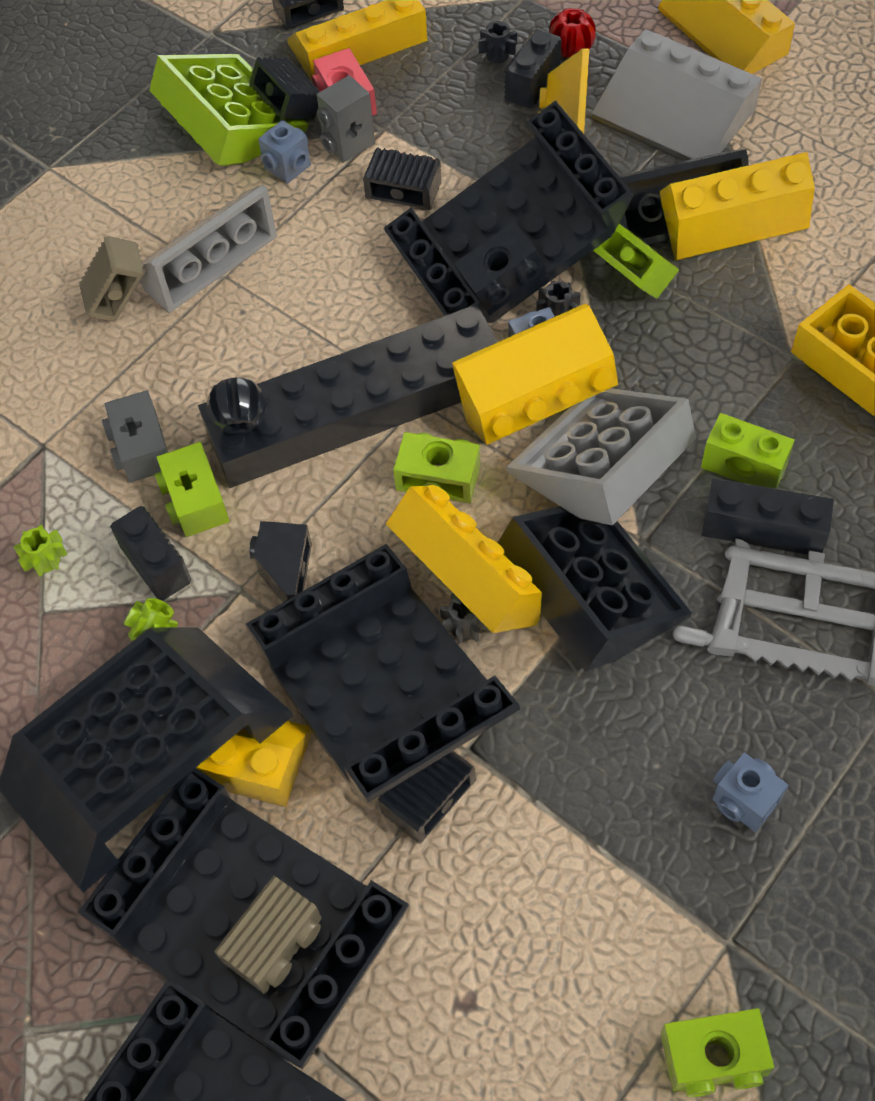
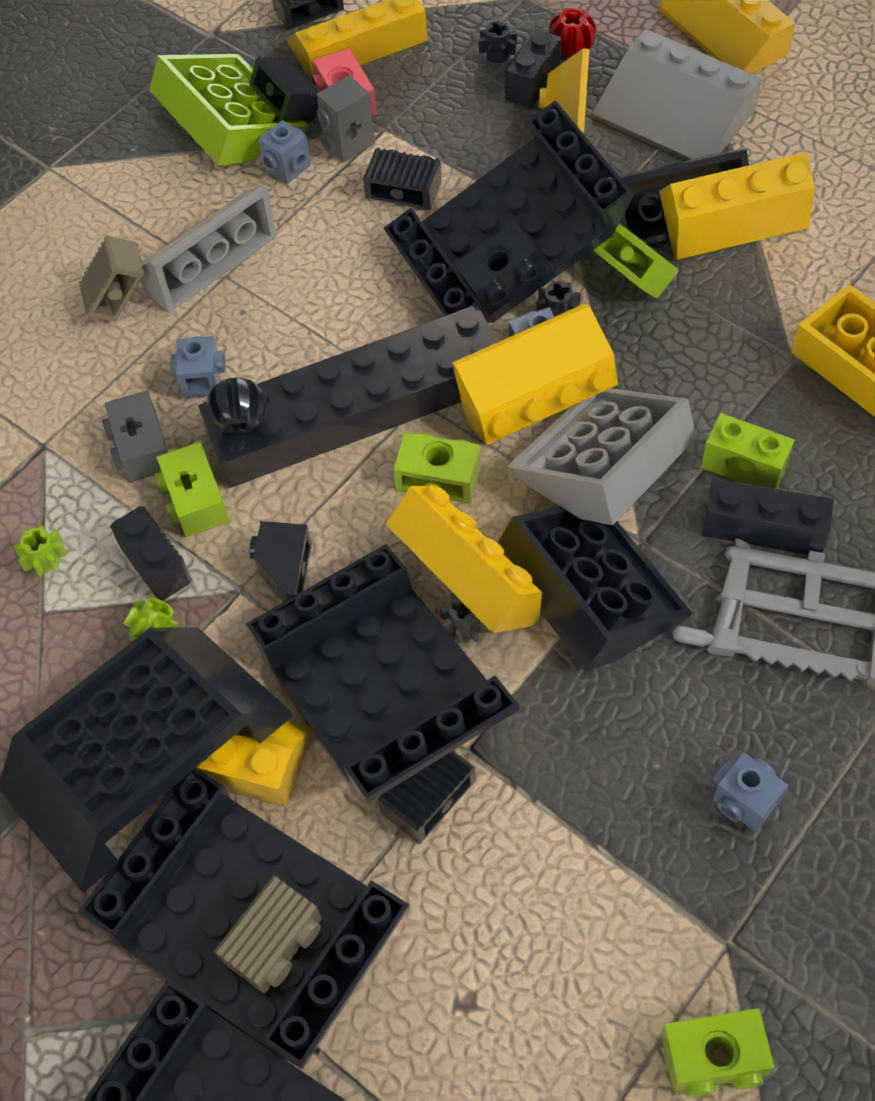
none -> sand blue brick [170,336,226,397]

